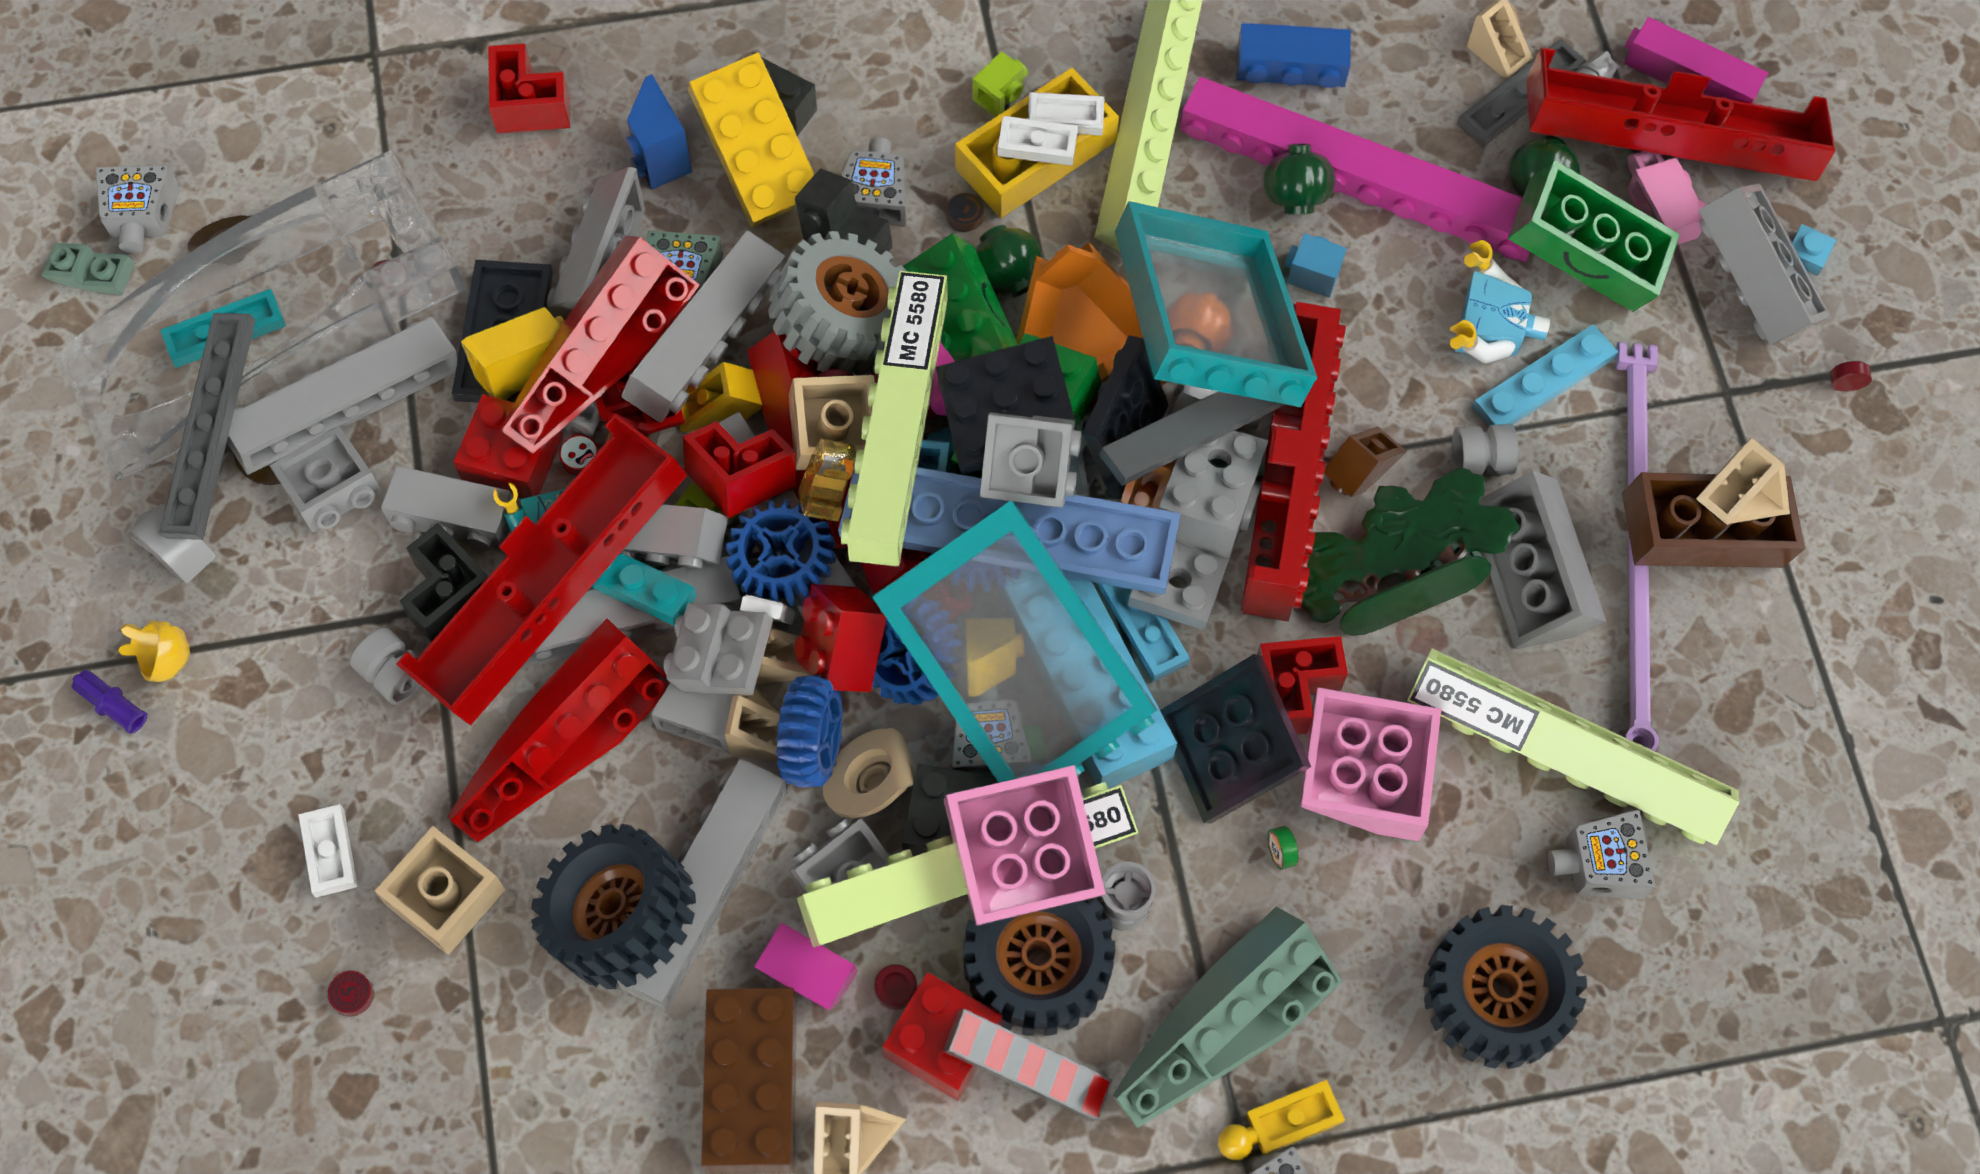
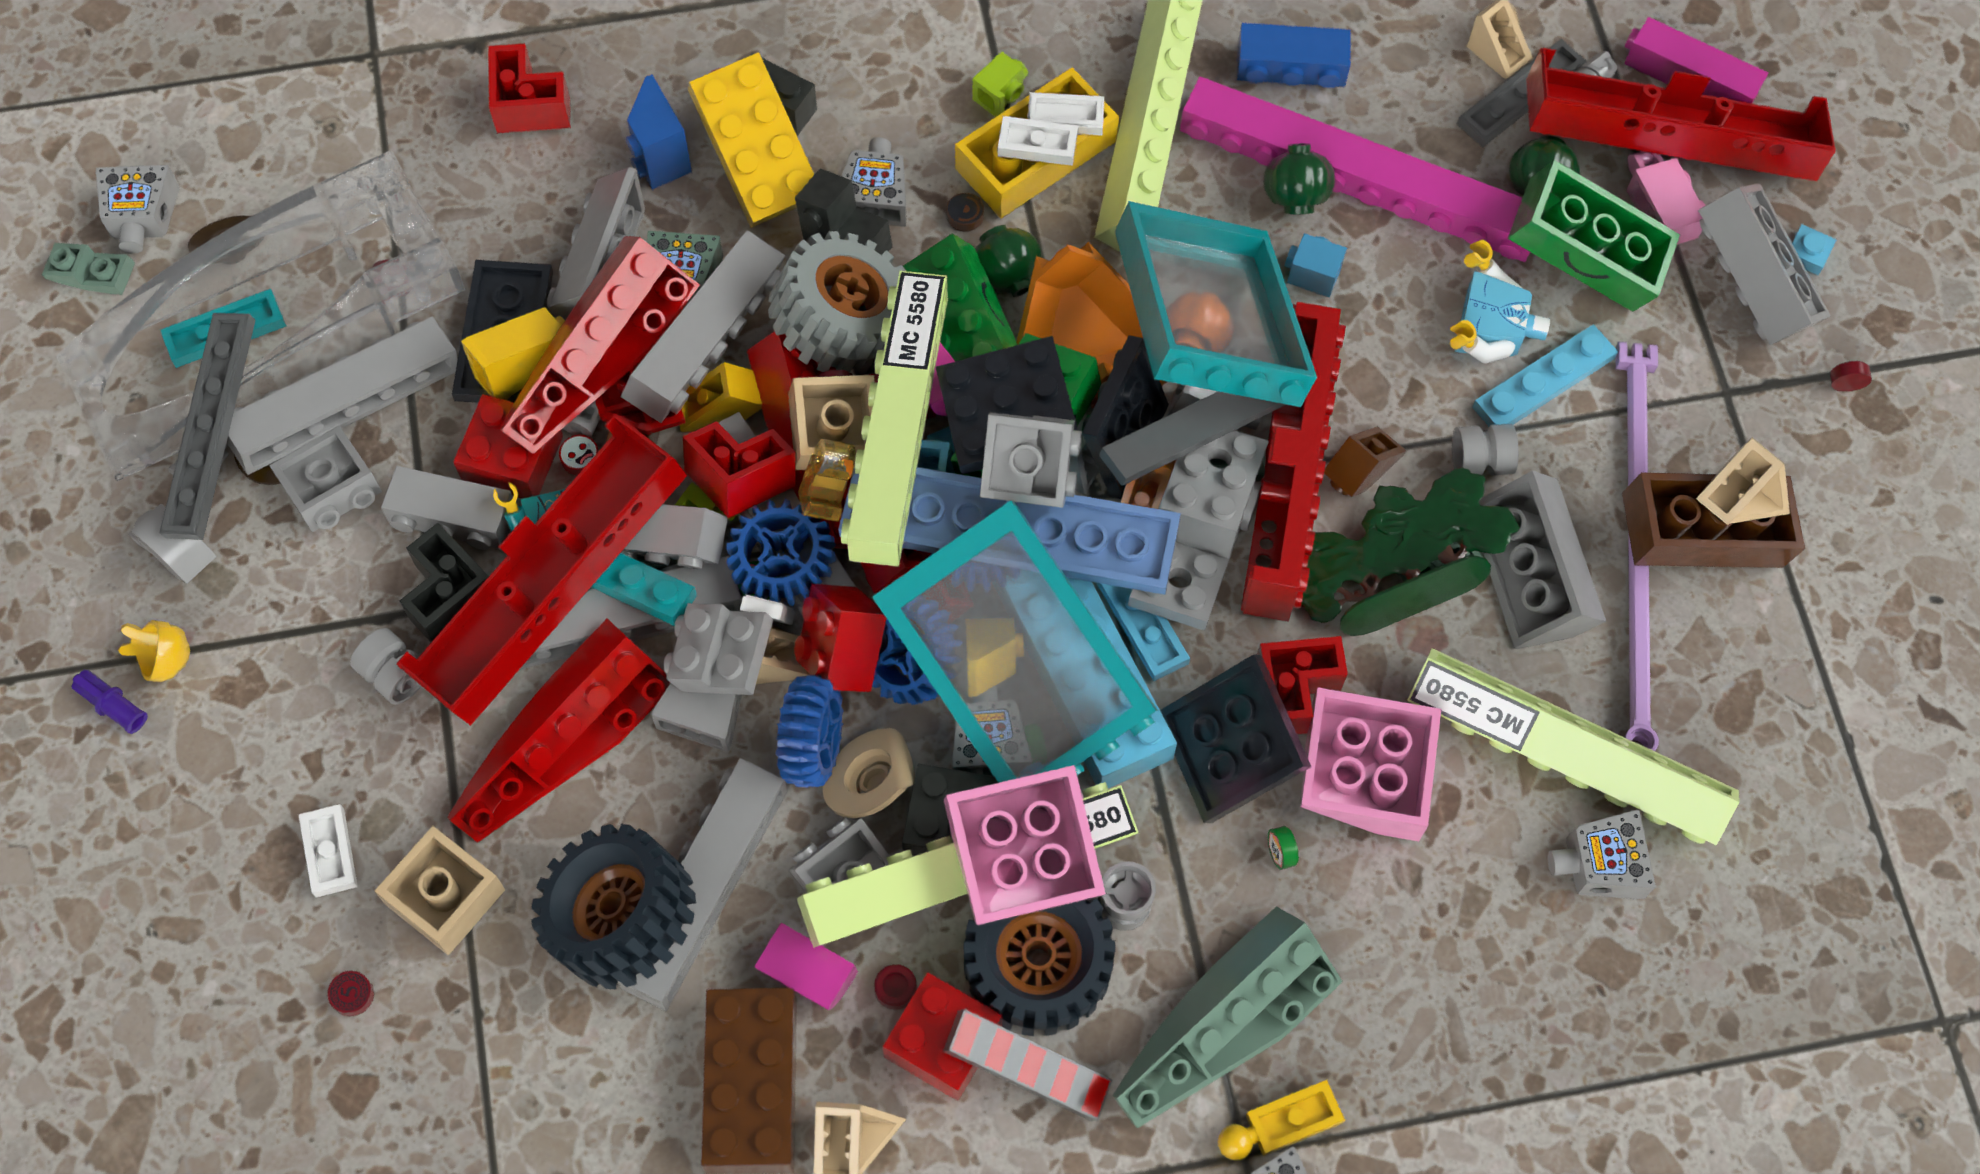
tan slope [725,688,781,761] -> none
black wheel [1423,905,1587,1069] -> none

